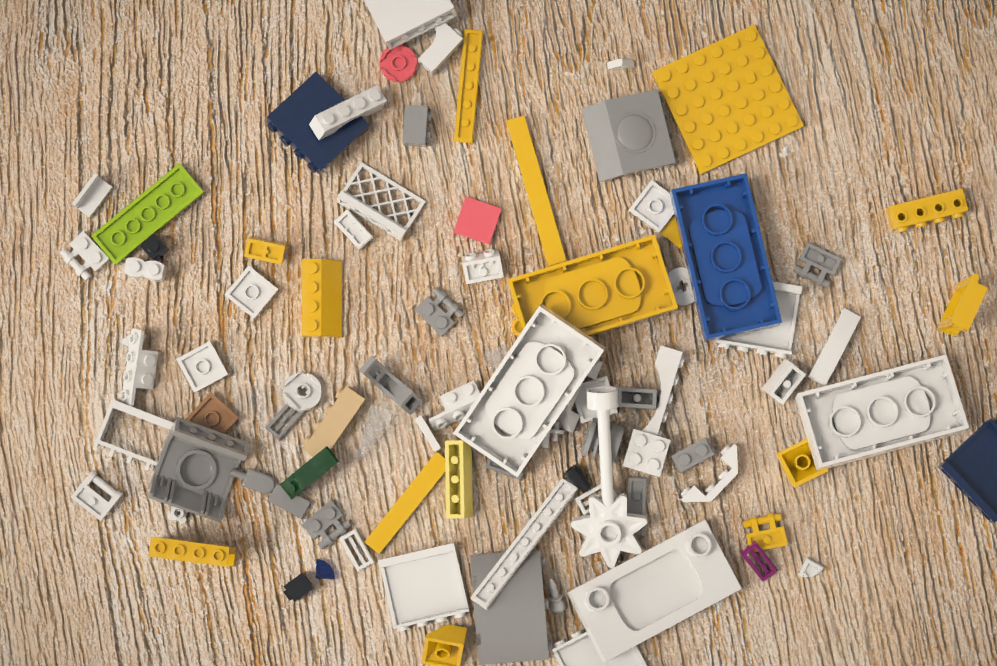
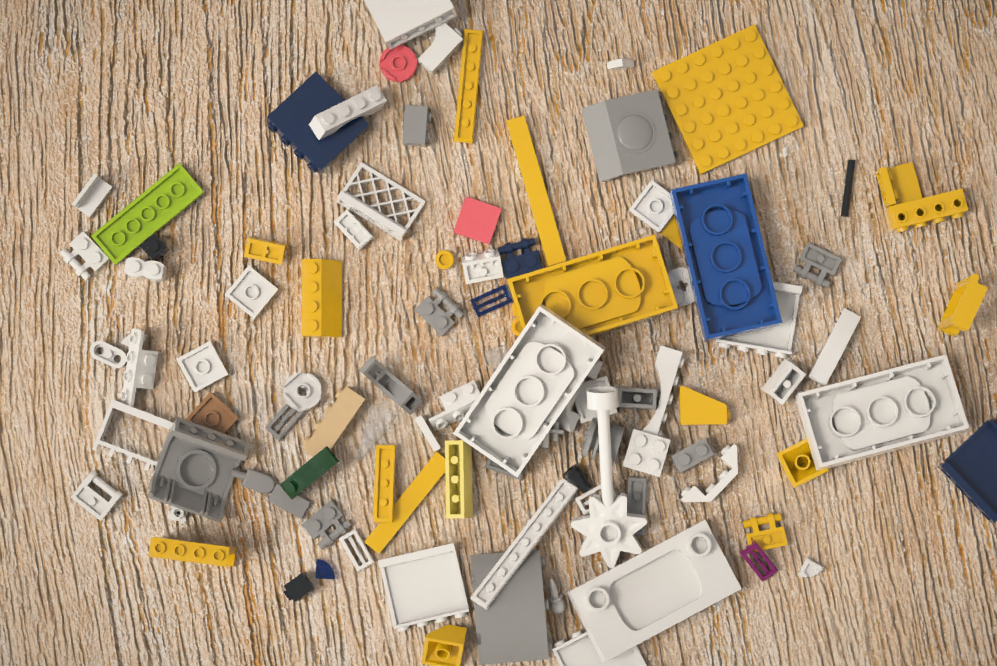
none -> white plate [90,341,127,369]
none -> yellow plate [373,445,396,523]
none -> yellow tile [435,250,454,270]
none -> clear blue tile [470,284,513,318]
none -> dark blue plate [497,238,543,279]
none -> yellow slope [678,386,730,426]
none -> black bar [841,160,855,217]
none -> yellow bracket [876,162,922,208]

